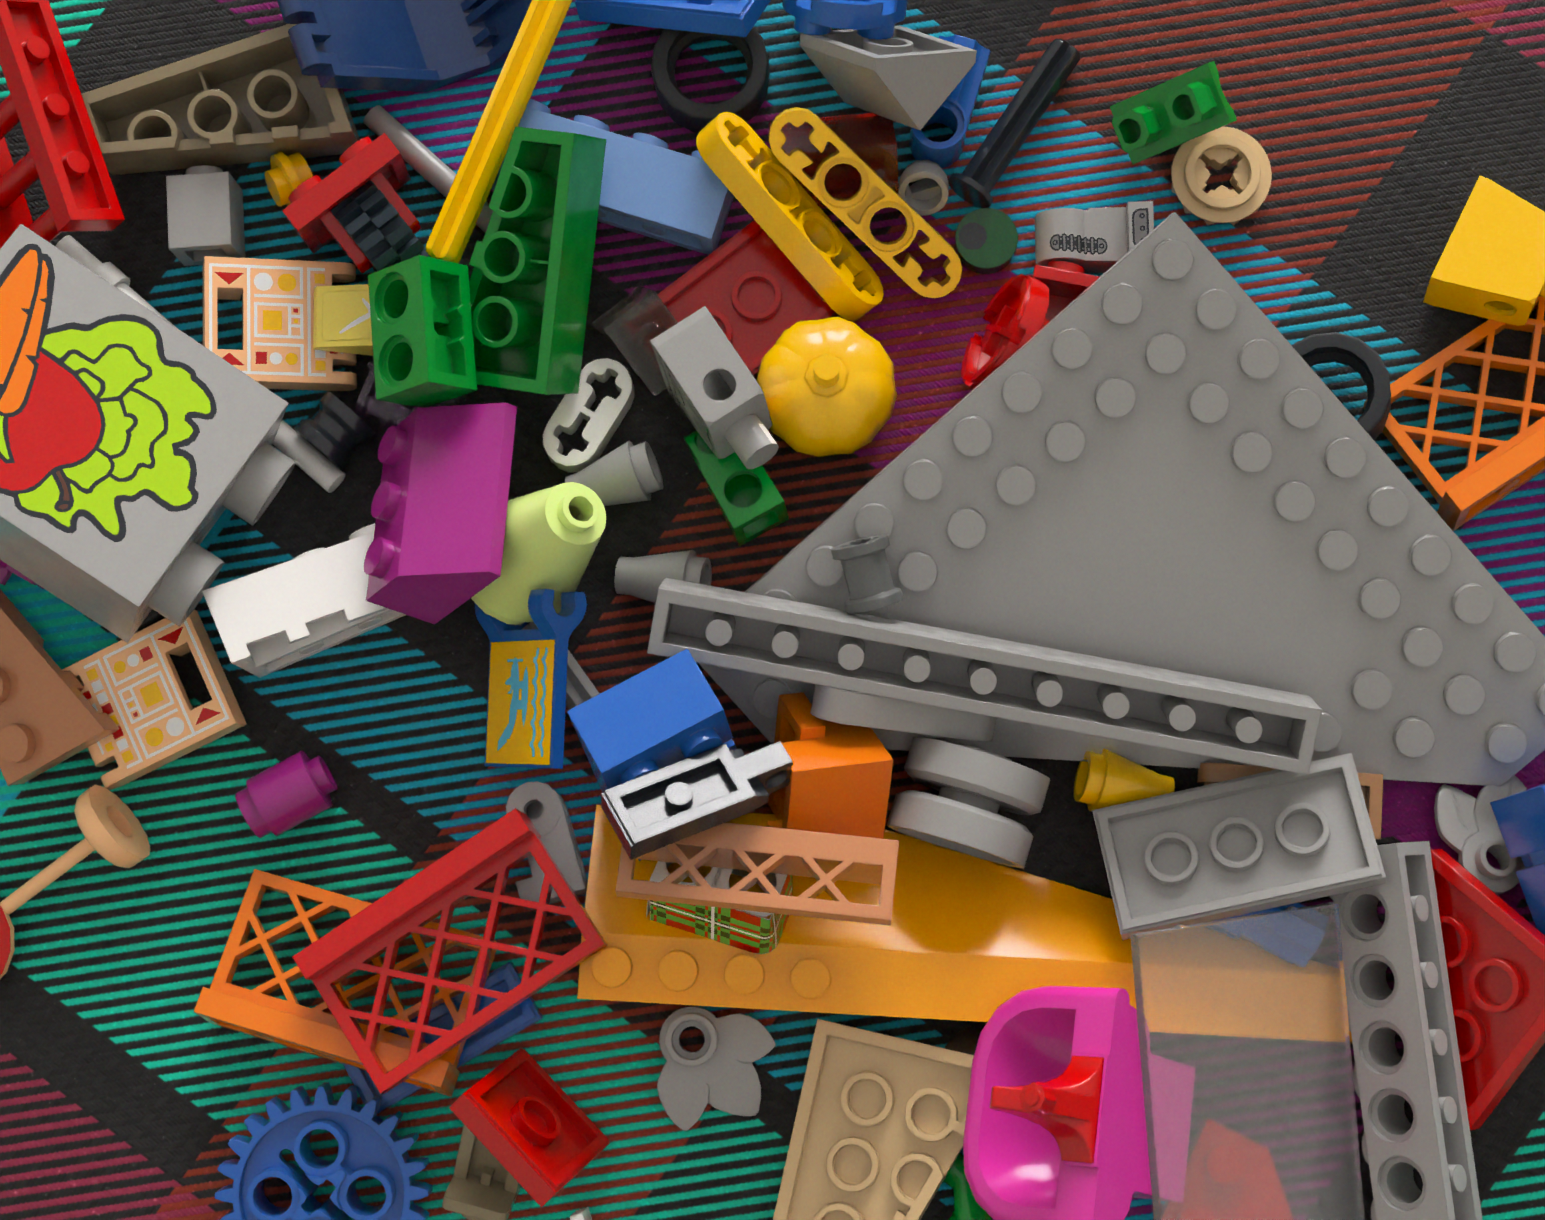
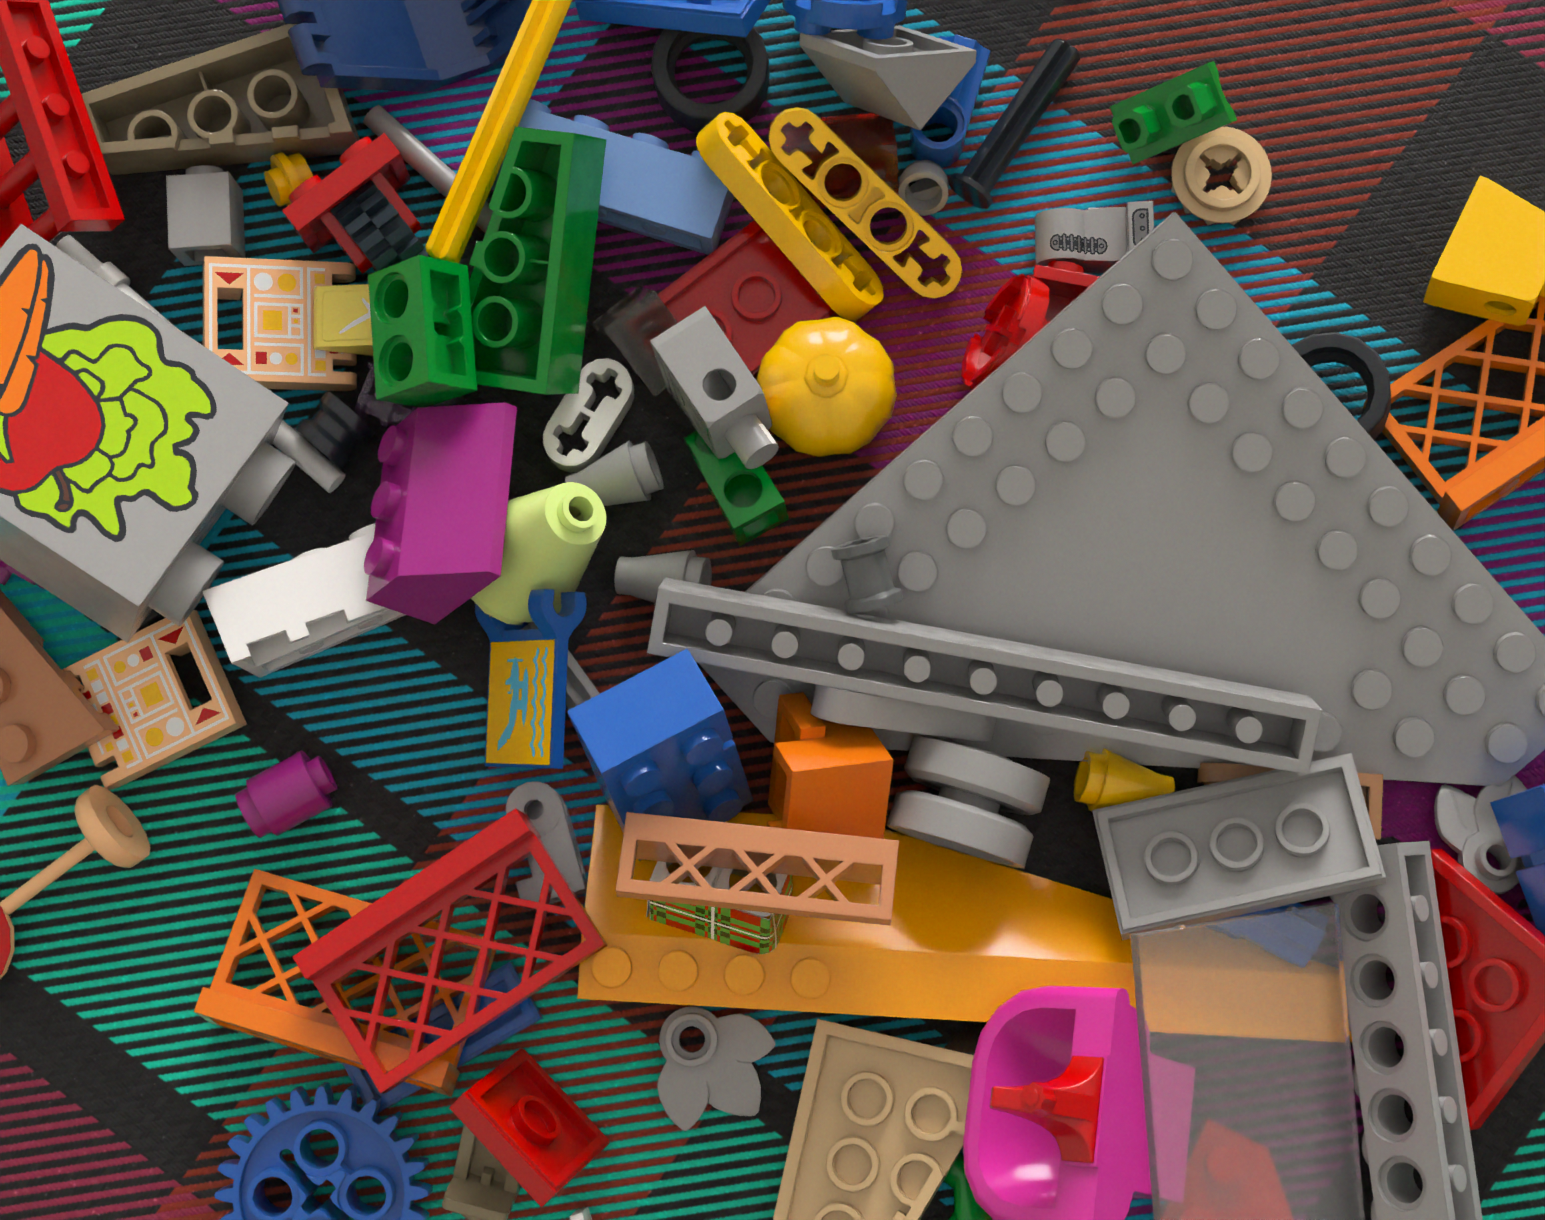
hinge [601,741,793,860] -> none
dark green tile [954,208,1018,274] -> none

